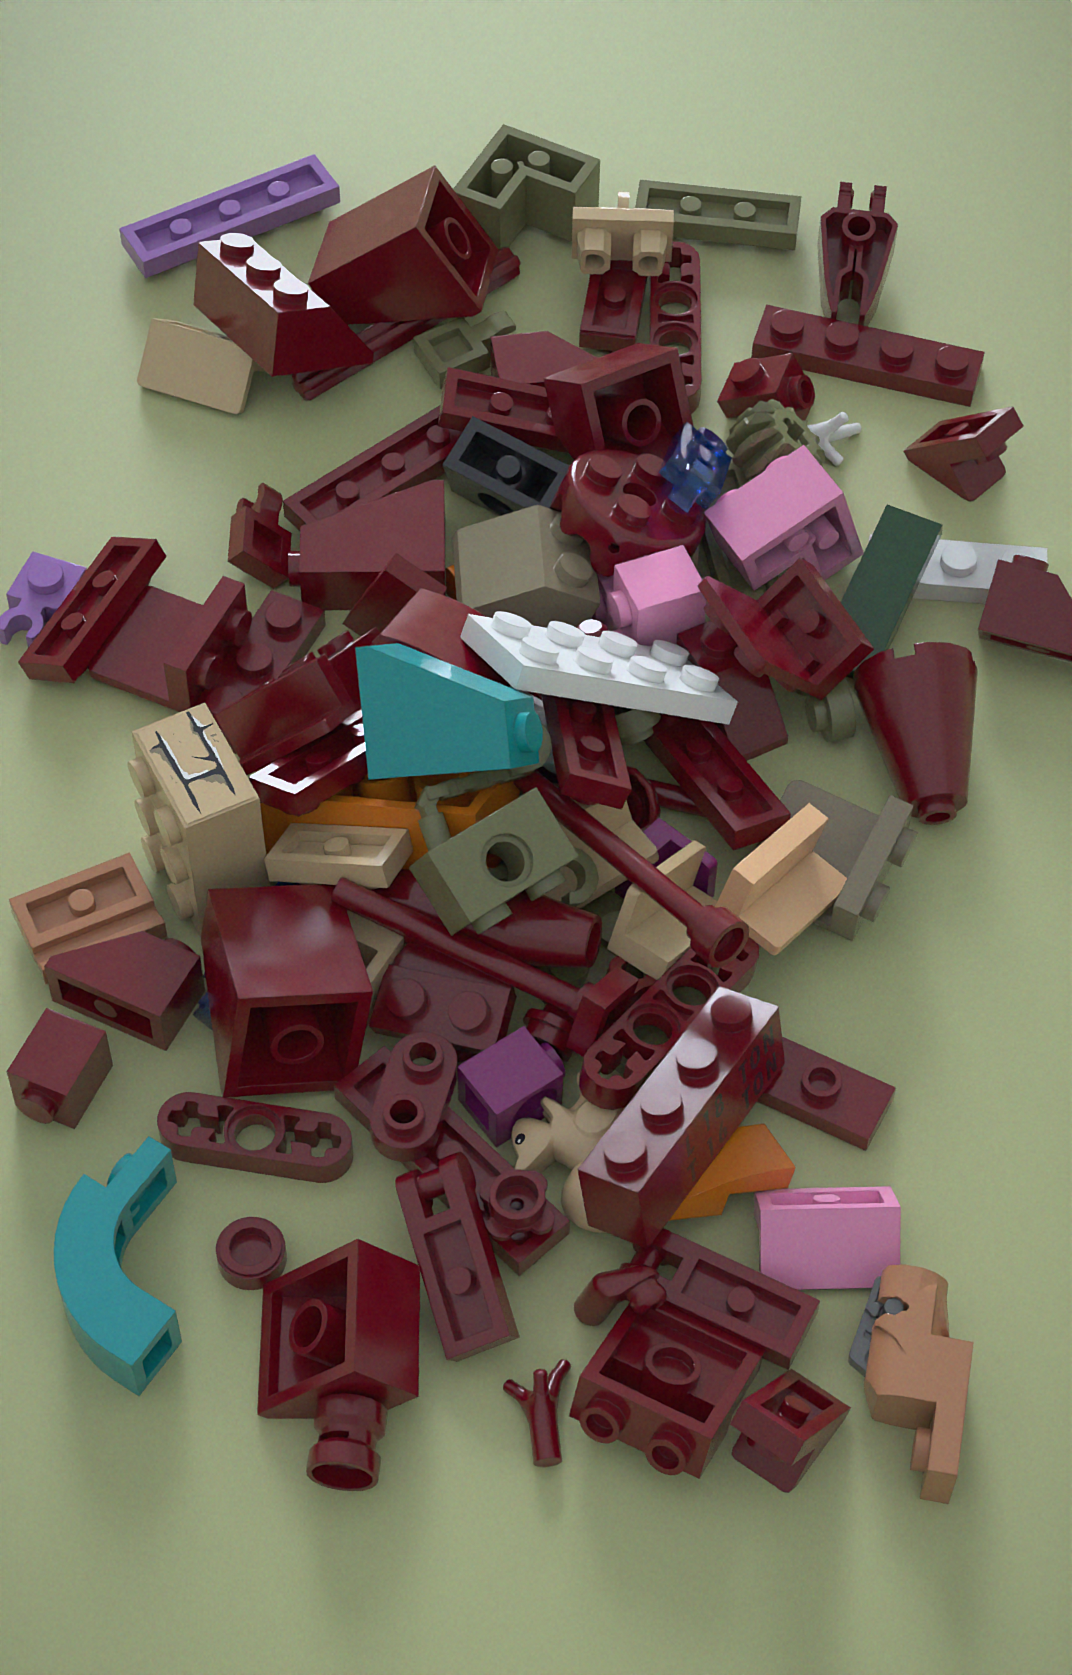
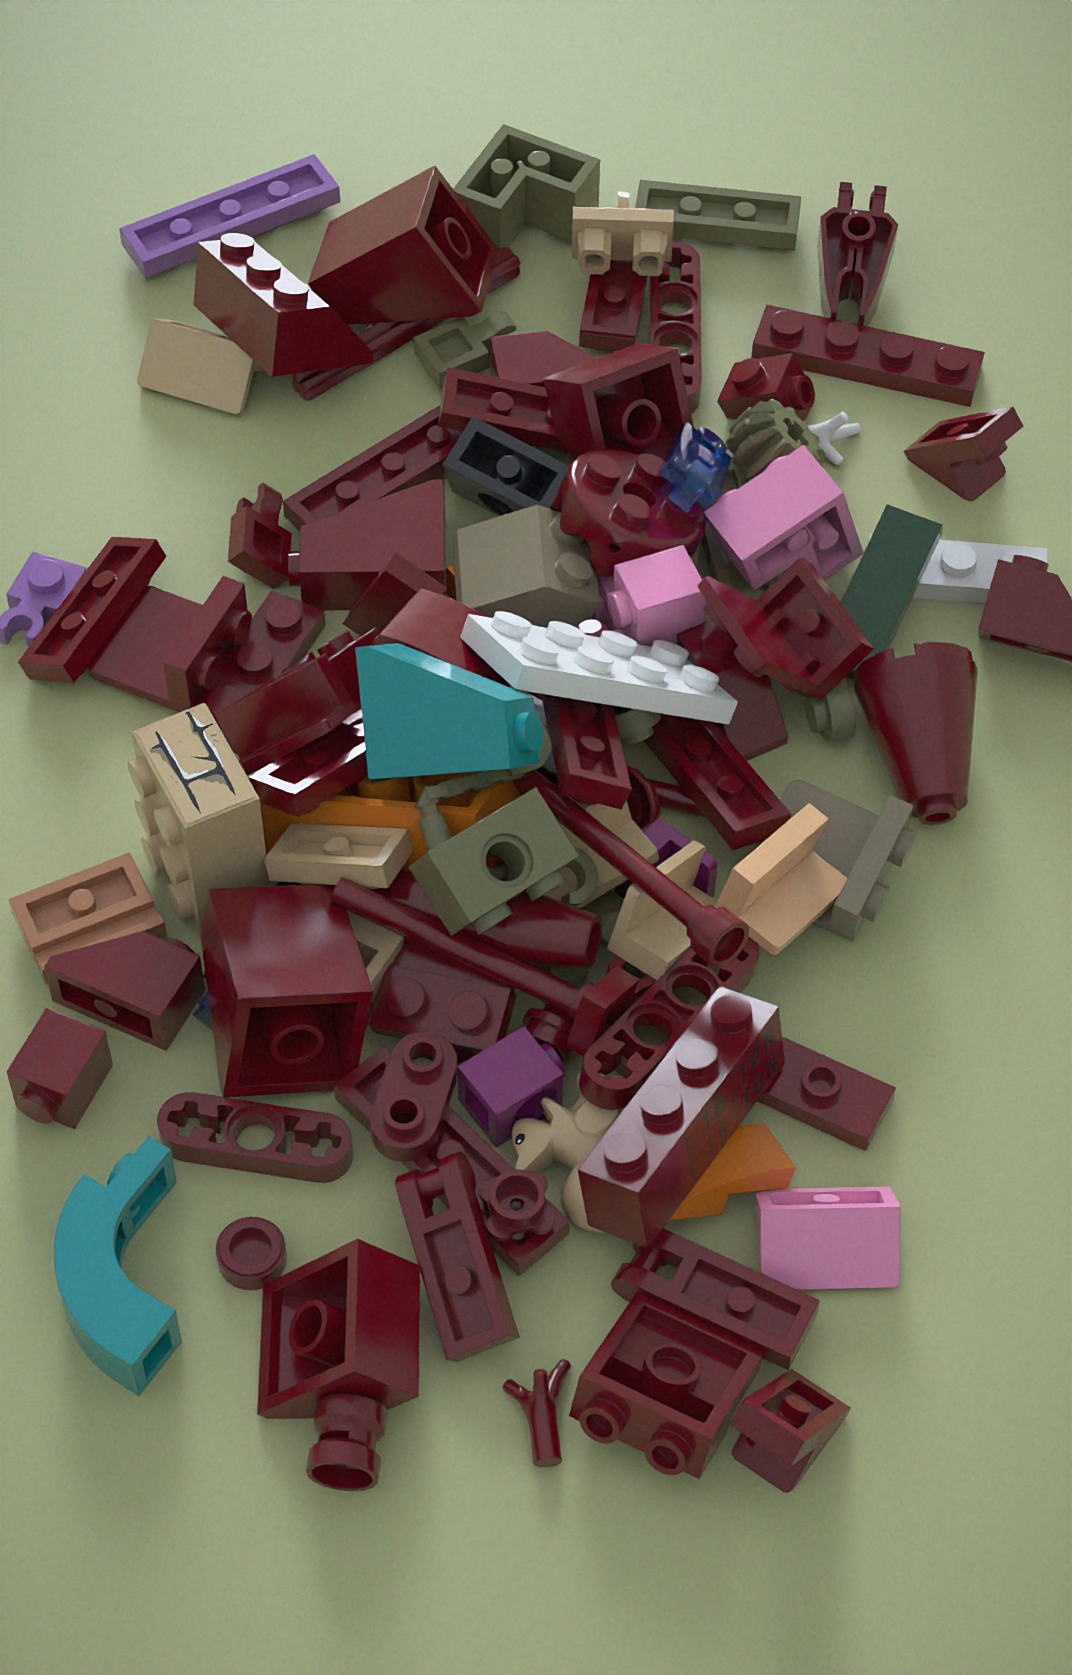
dark red arm [574,1264,667,1326] -> none
nougat plate [848,1264,974,1504] -> none

